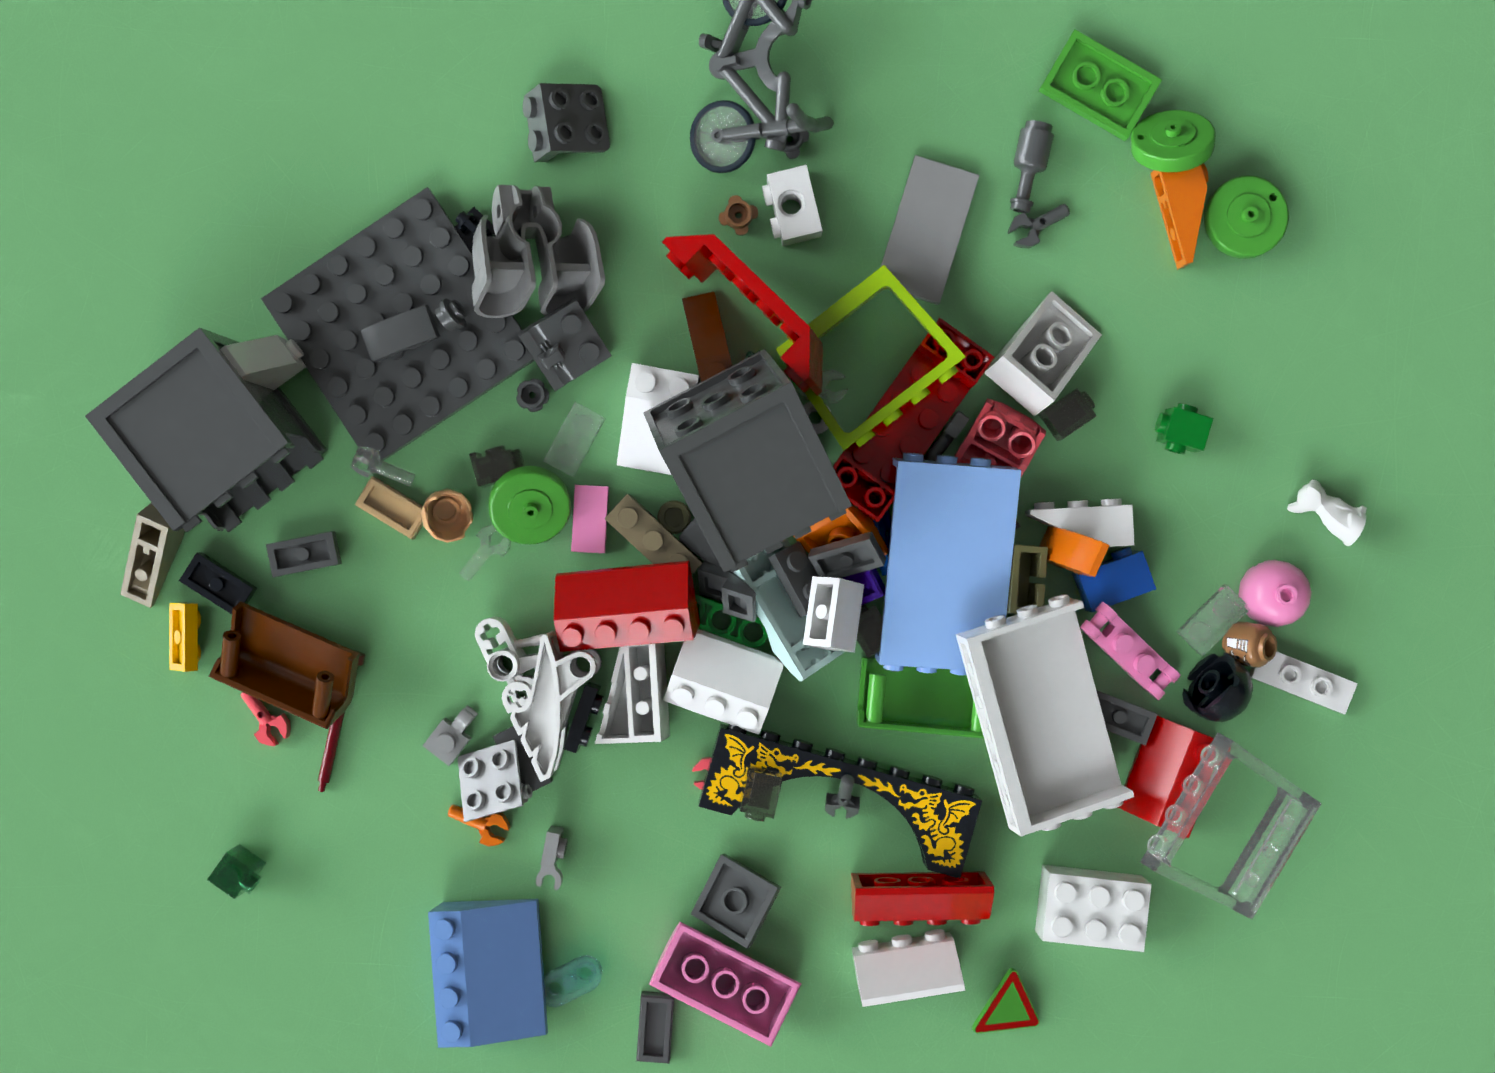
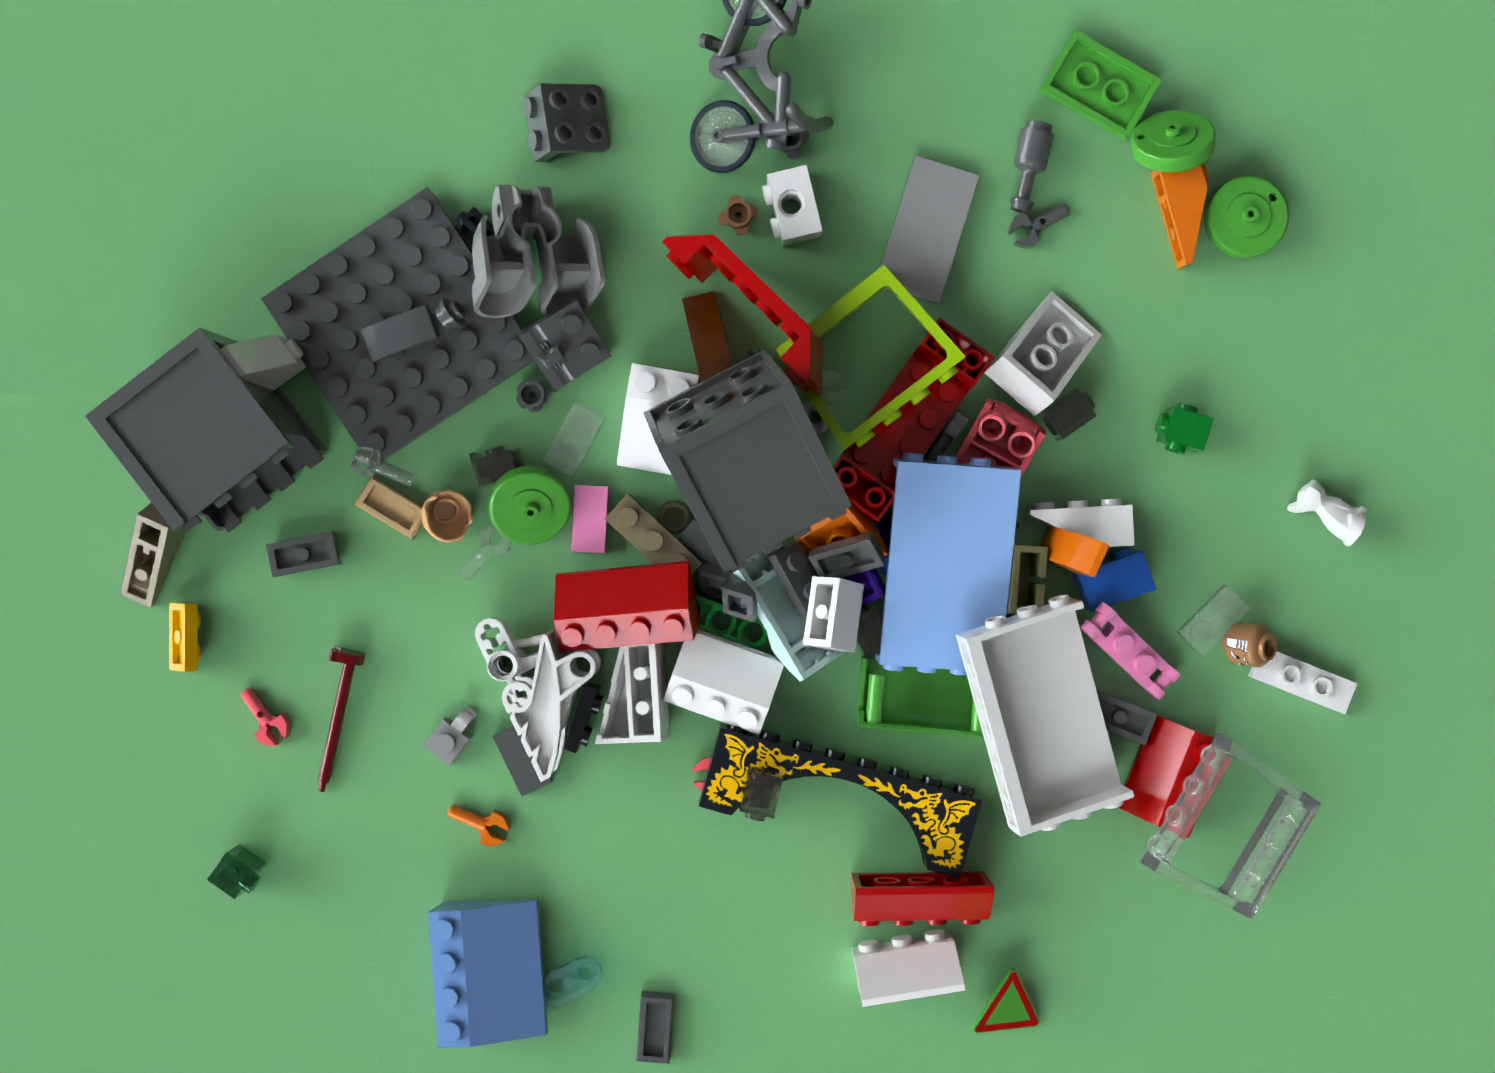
black plate [179,552,257,614] -> none
reddish brown piece [208,601,360,729] -> none
hinge [457,740,533,822] -> none
light grey plate [536,826,568,890] -> none
bright pink brick [649,922,801,1047] -> none
dark grey hinge [691,854,781,949] -> none
dark grey bar [825,774,860,819] -> none
white brick [1035,865,1152,952] -> none
black cylinder [1182,653,1253,722] -> none
bright pink cylinder [1238,560,1312,627] -> none

